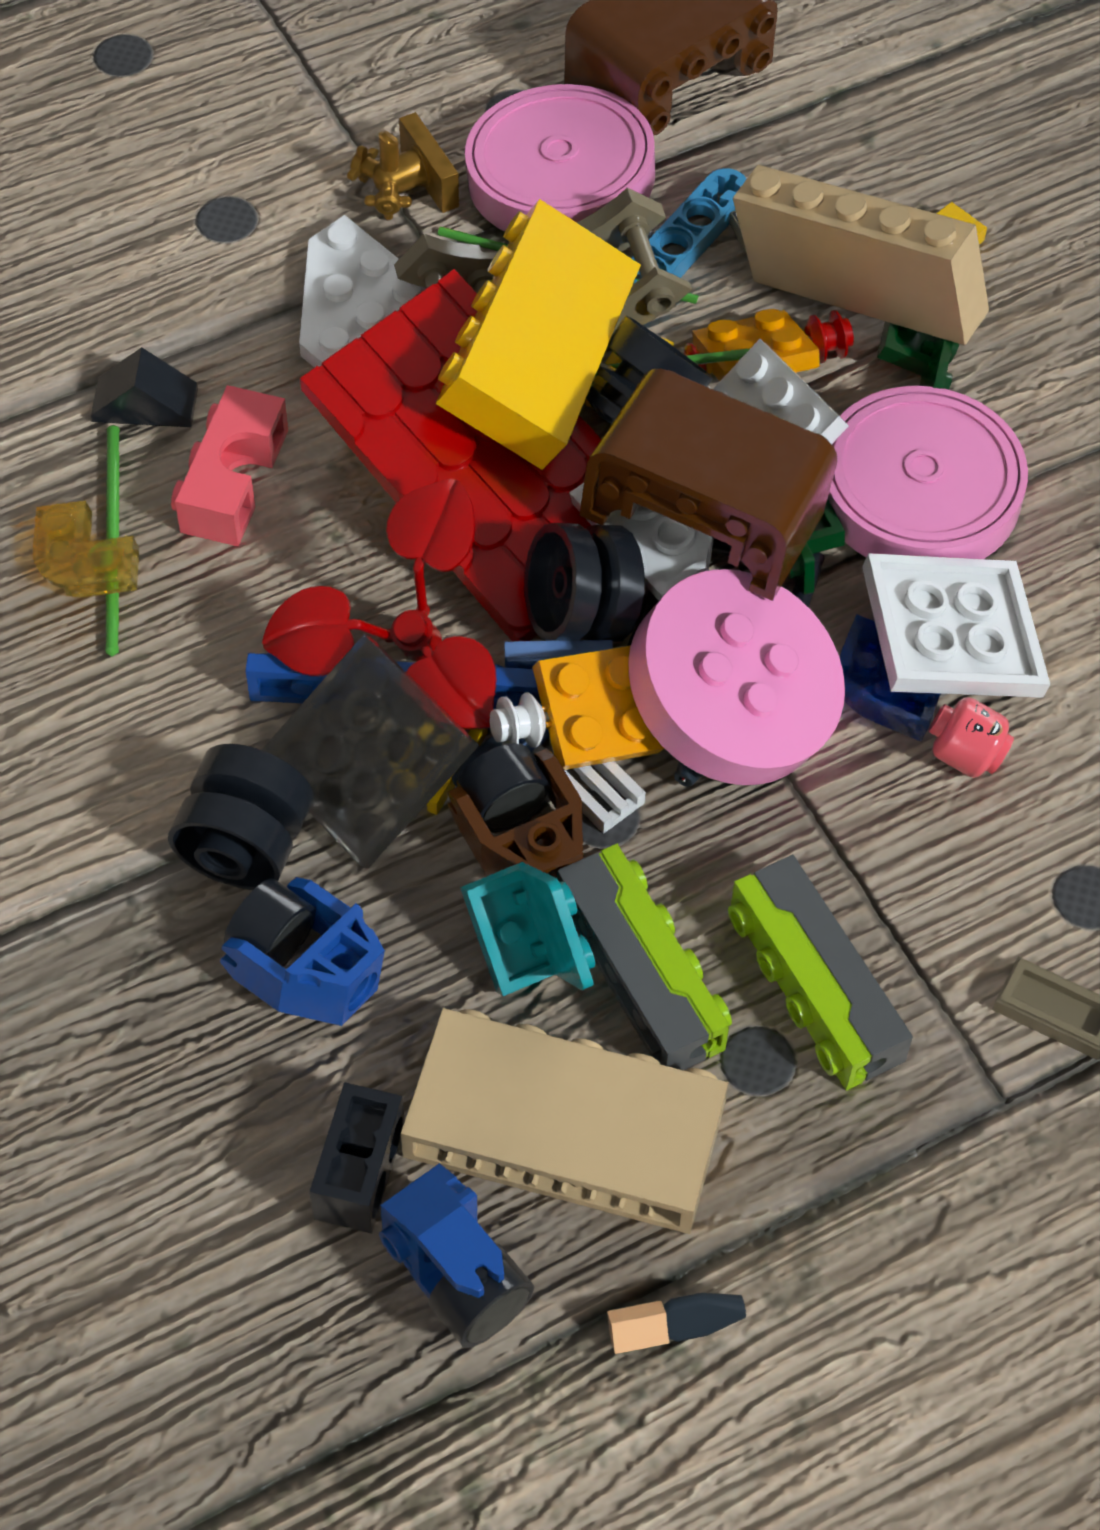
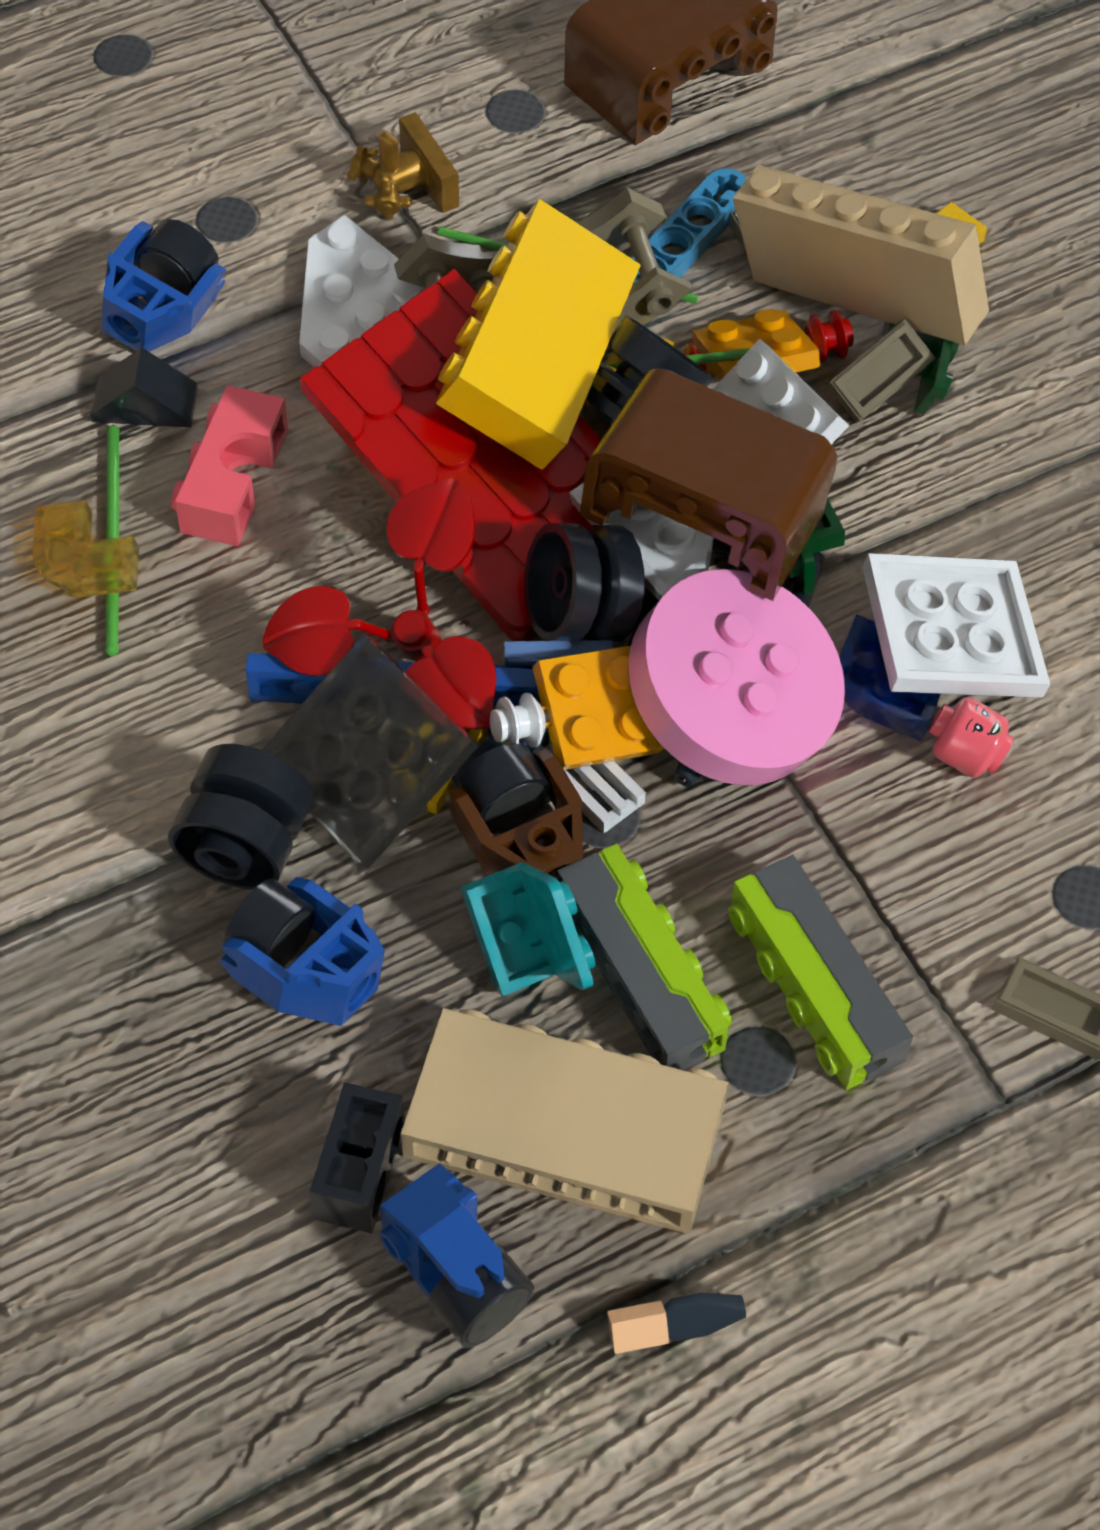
bright pink brick [465,84,655,231] -> none
bright pink brick [828,386,1028,559] -> none
none -> blue piece [101,219,227,352]
none -> dark tan tile [826,319,936,422]

